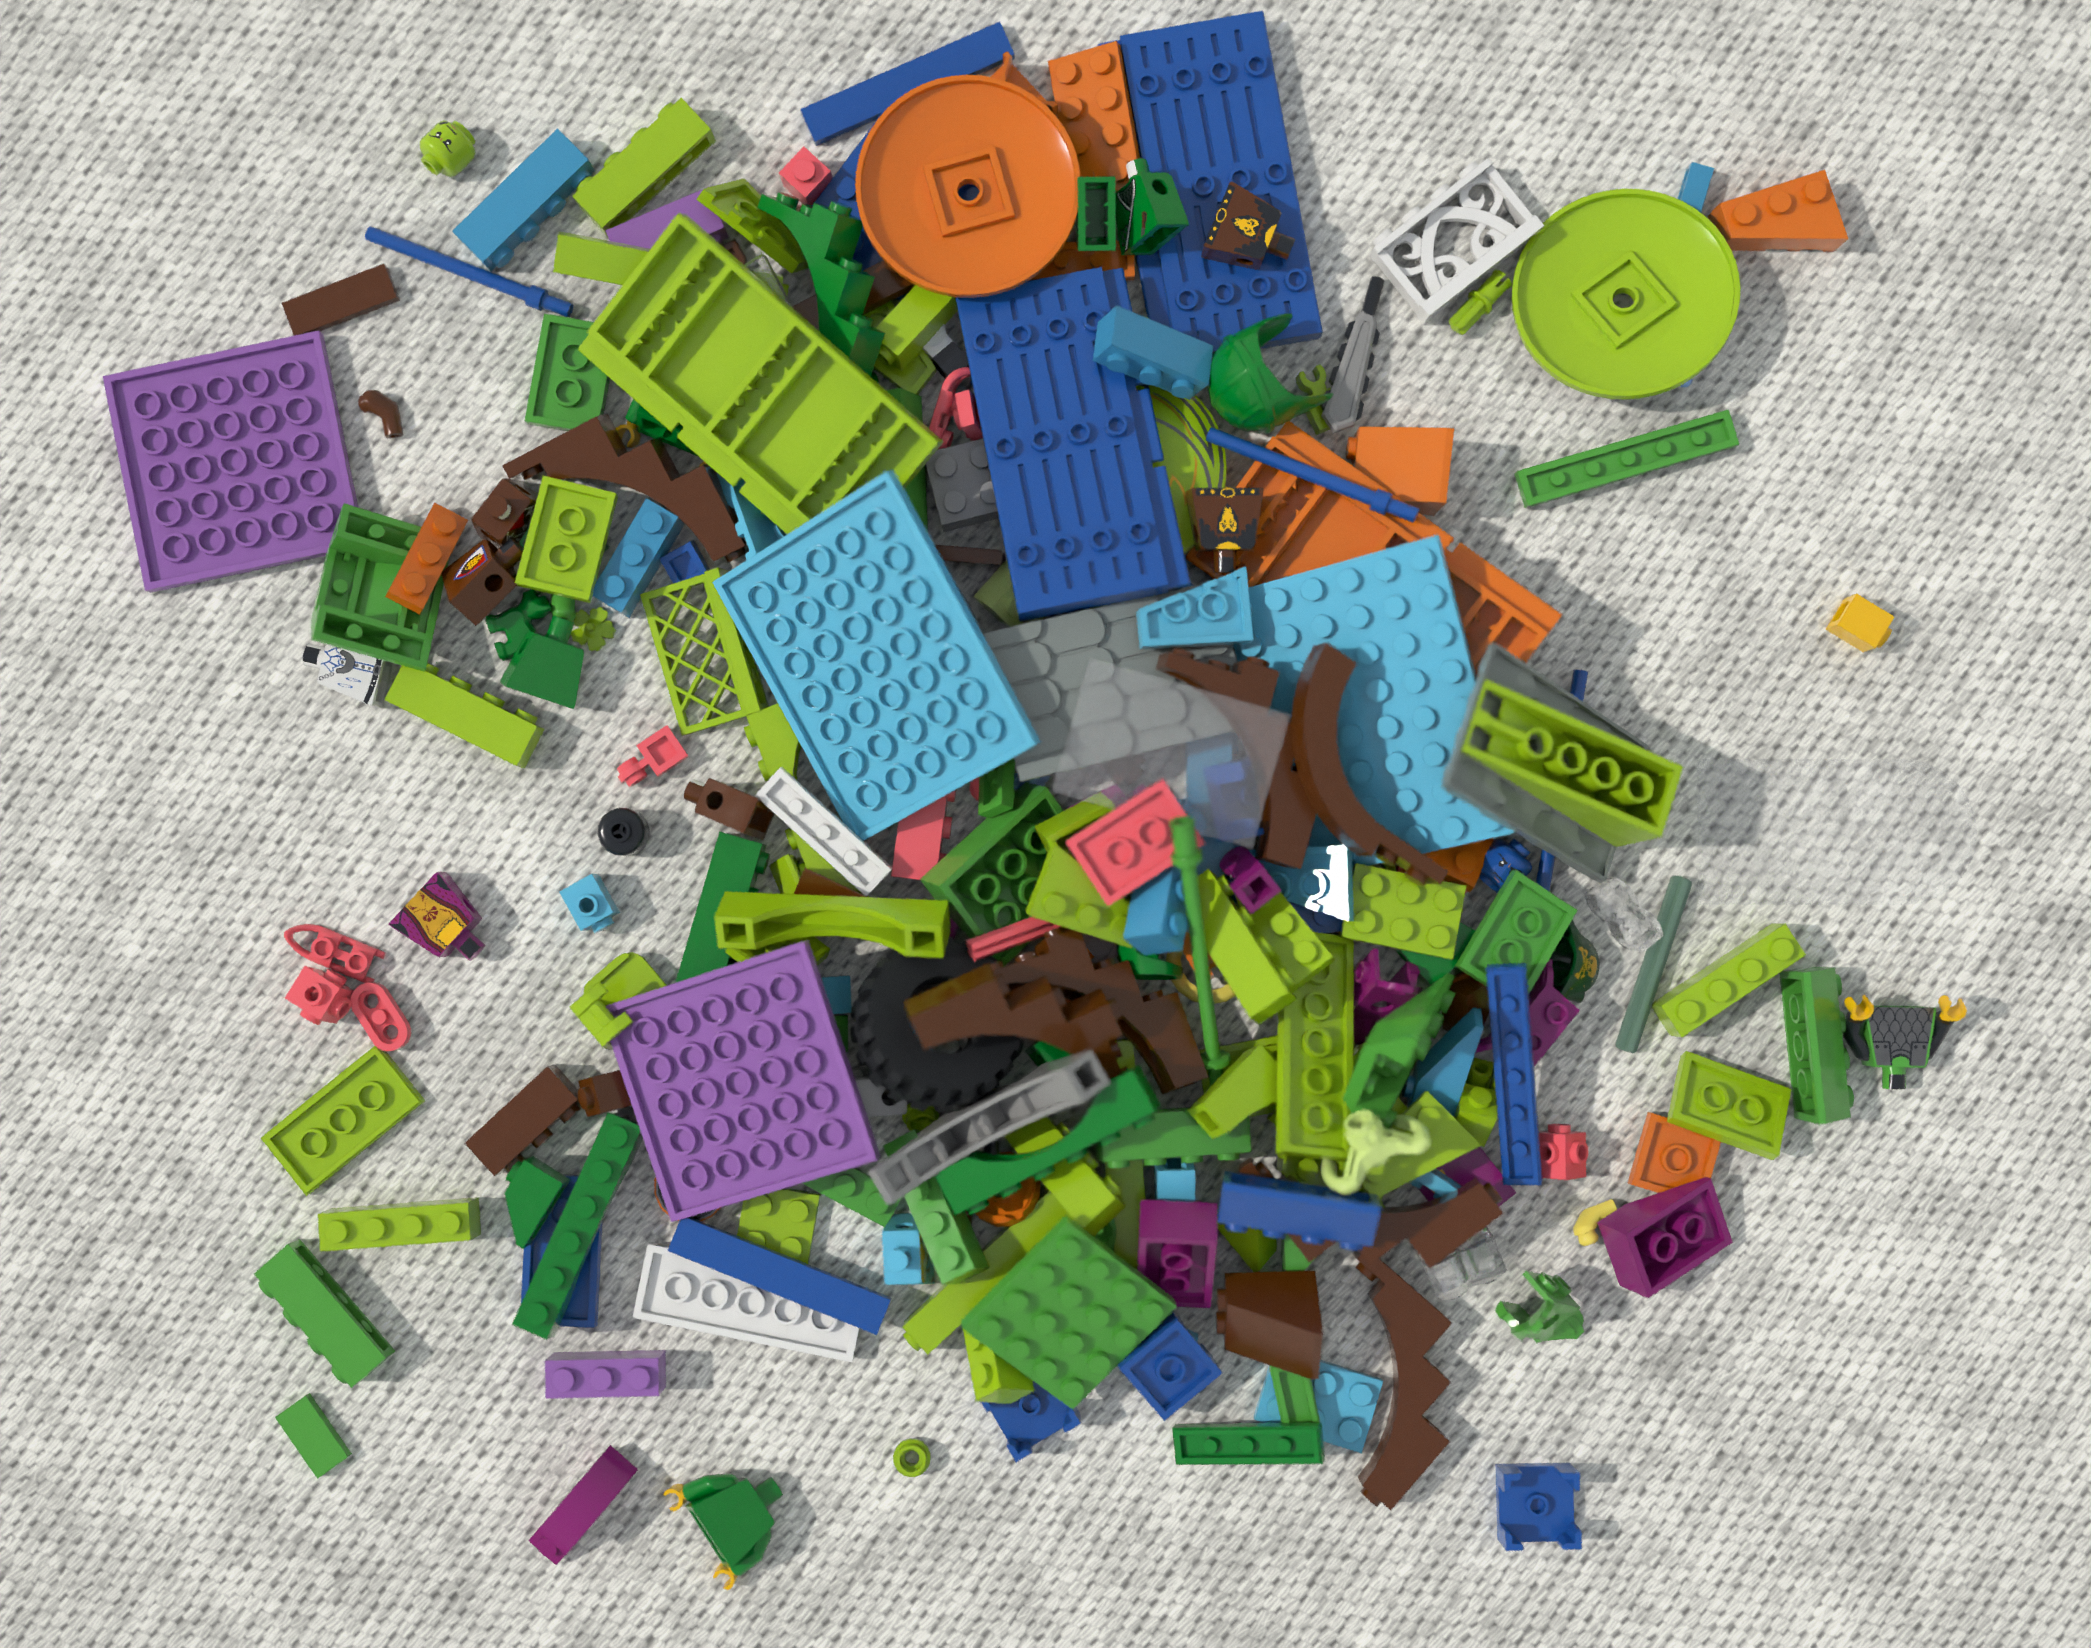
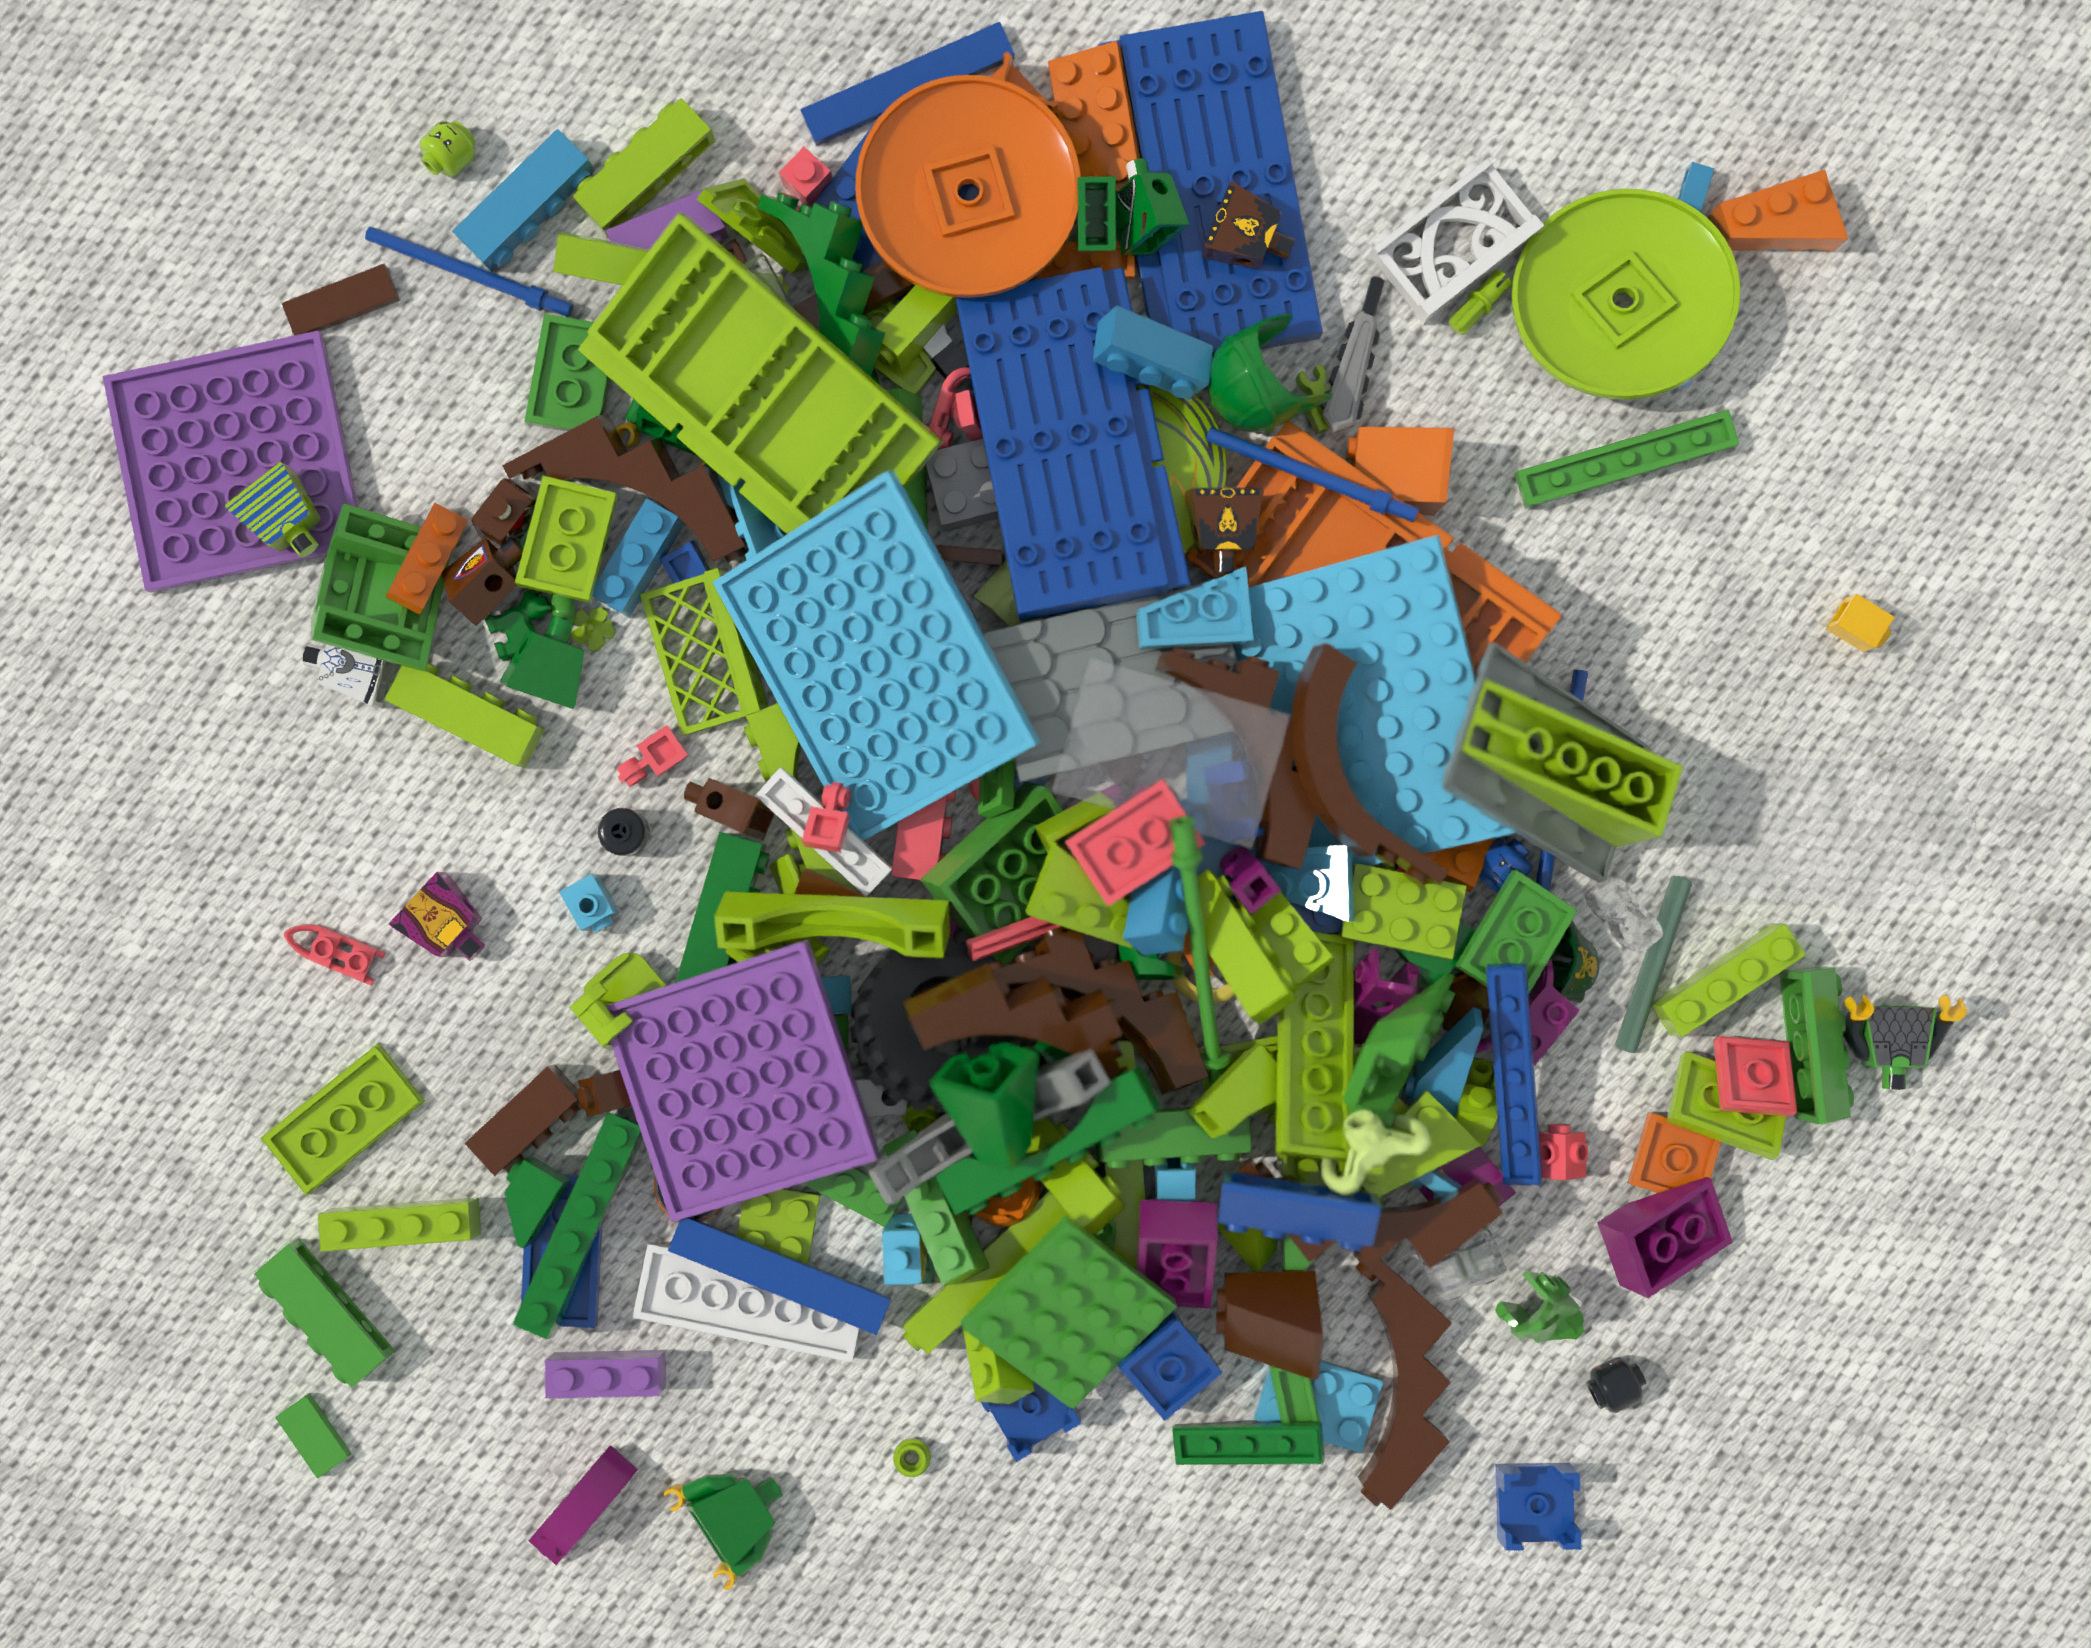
coral brick [285,966,354,1025] -> none
coral plate [350,982,411,1051] -> none
reddish brown arm [358,390,404,439] -> none
light yellow arm [1573,1199,1617,1246] -> none
none -> lime torso [224,461,321,558]
none -> coral plate [802,782,851,853]
none -> green slope [930,1043,1038,1171]
none -> black head [1586,1357,1647,1413]
none -> coral tile [1713,1036,1797,1117]

